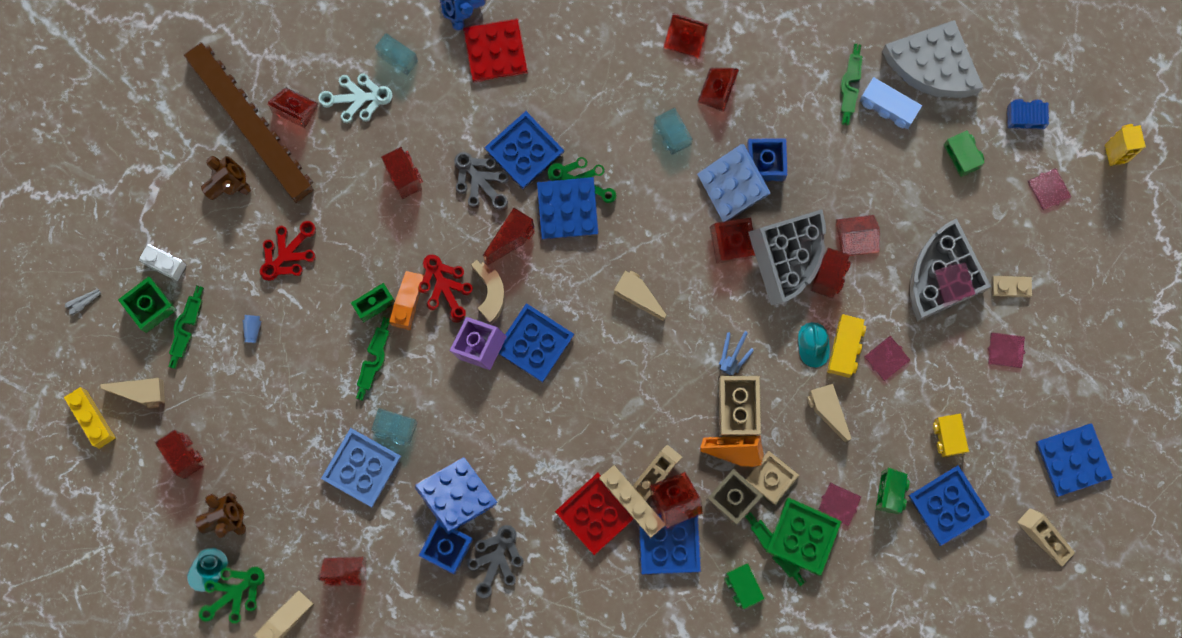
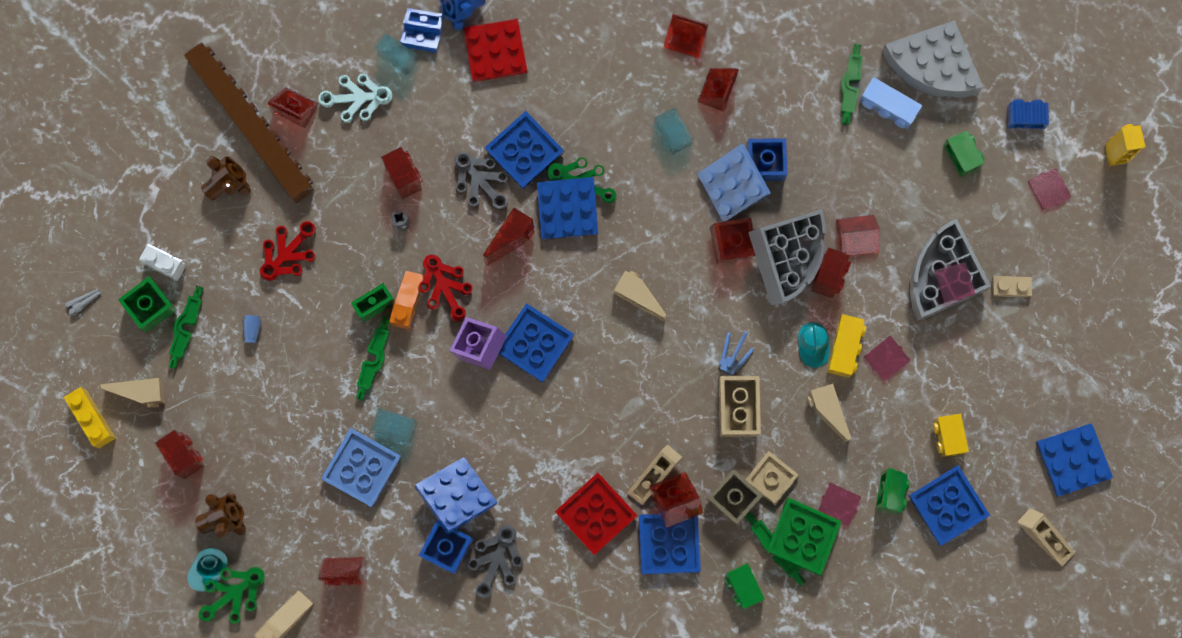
tan arch [471,260,505,325] -> none
tan plate [599,465,666,538] -> none
orange slope [700,435,764,467] -> none
clear pink piece [987,333,1026,368] -> none
none -> flat silver bush [391,209,410,230]
none -> blue slope [400,8,444,53]

